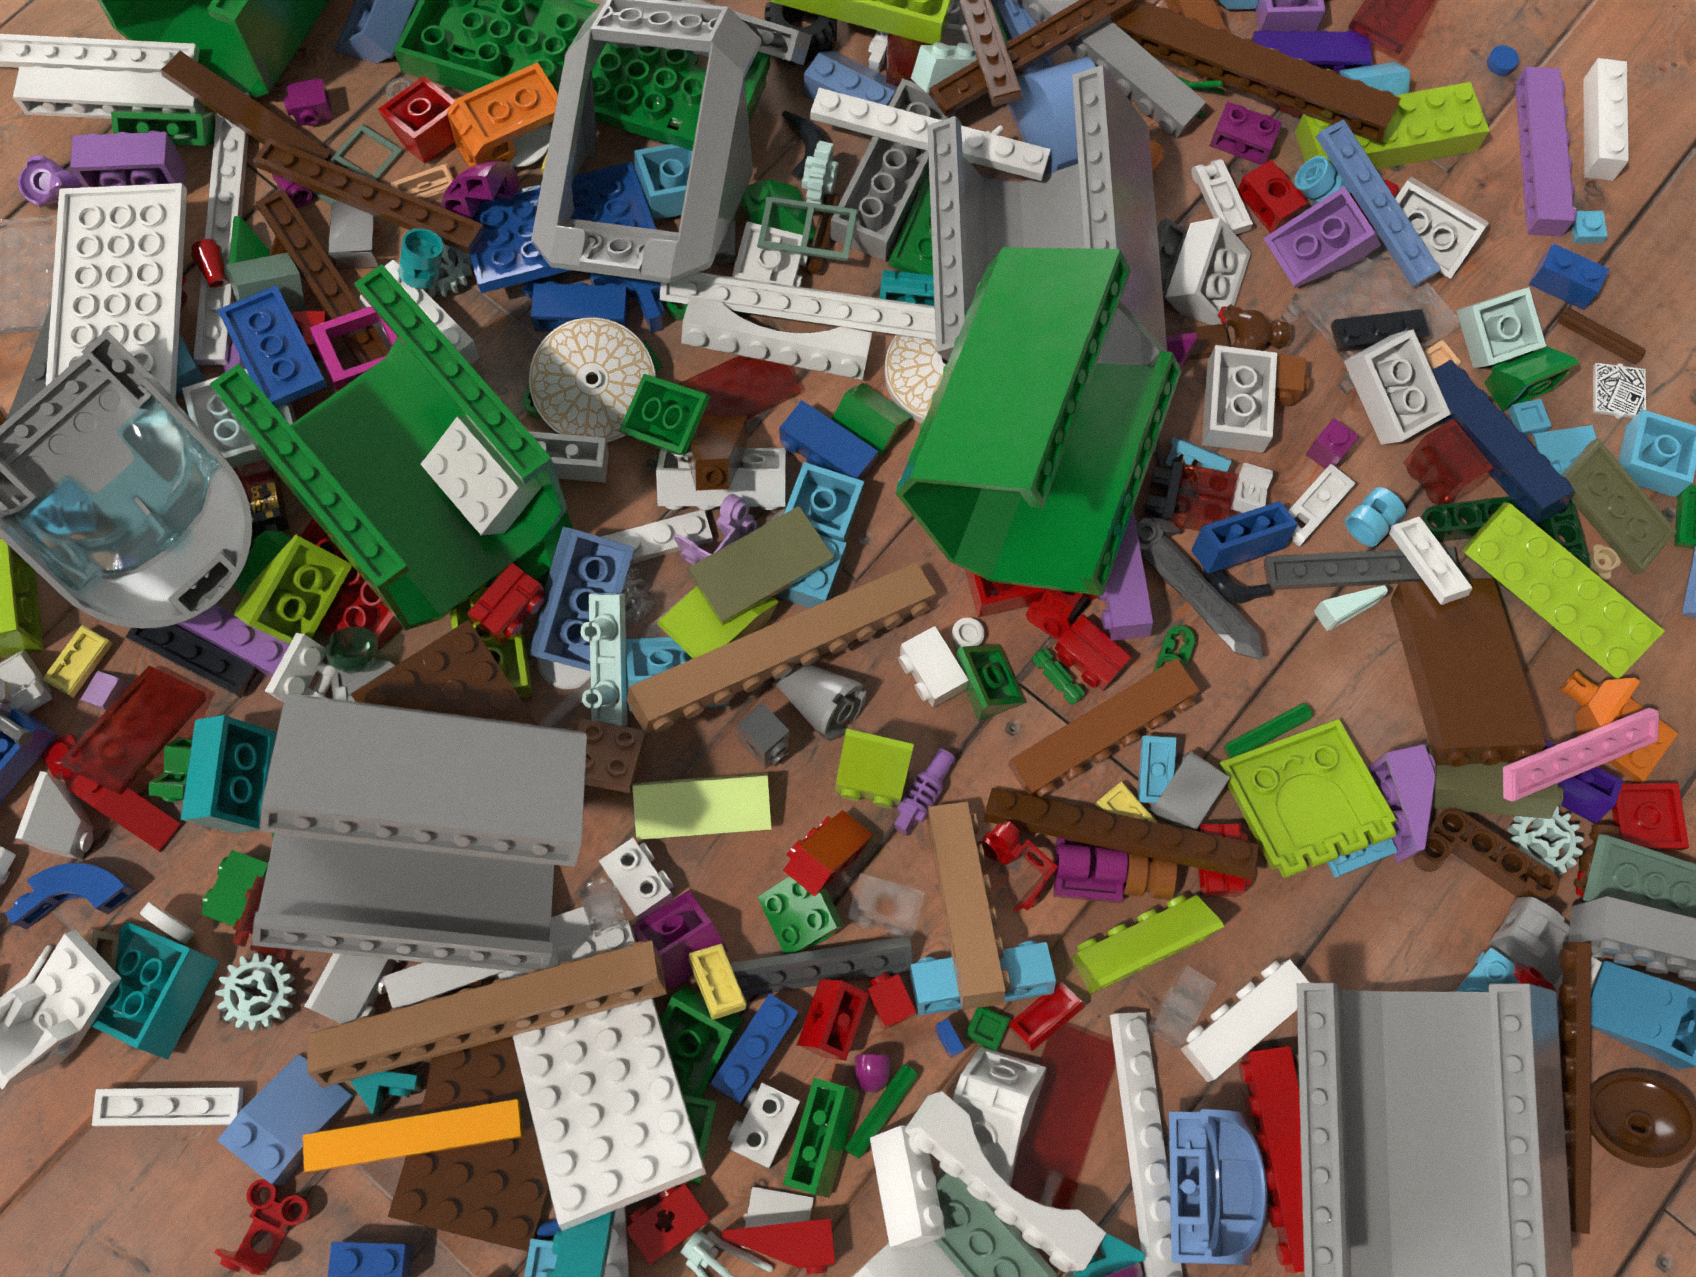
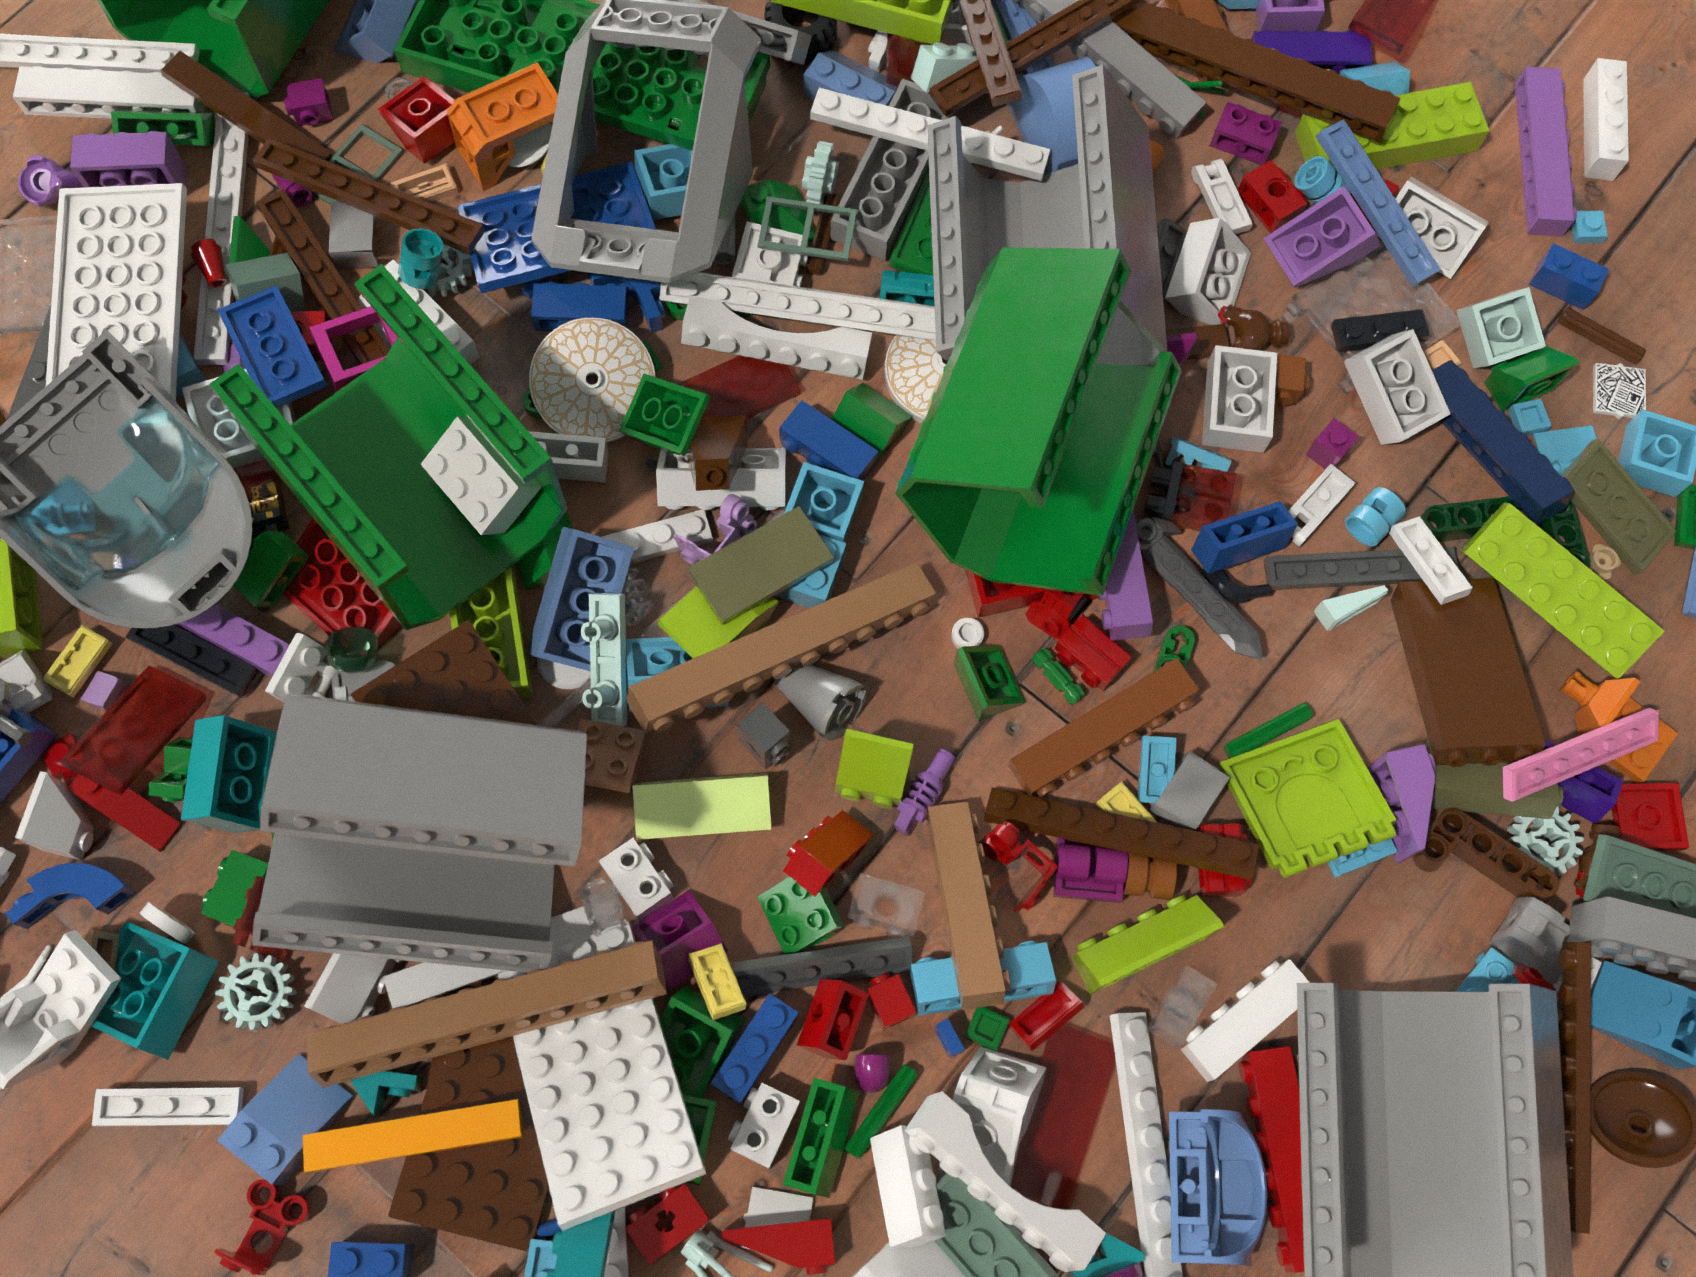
lime slope [234,535,352,644] -> none
magenta brick [442,161,521,220] -> none
red brick [467,563,545,644] -> none
black piece [782,111,826,180] -> none
white brick [898,626,969,708] -> none
white bracket [1230,463,1273,513] -> none
clear red brick [1403,419,1493,505] -> none
blue tile [1487,45,1519,76] -> none

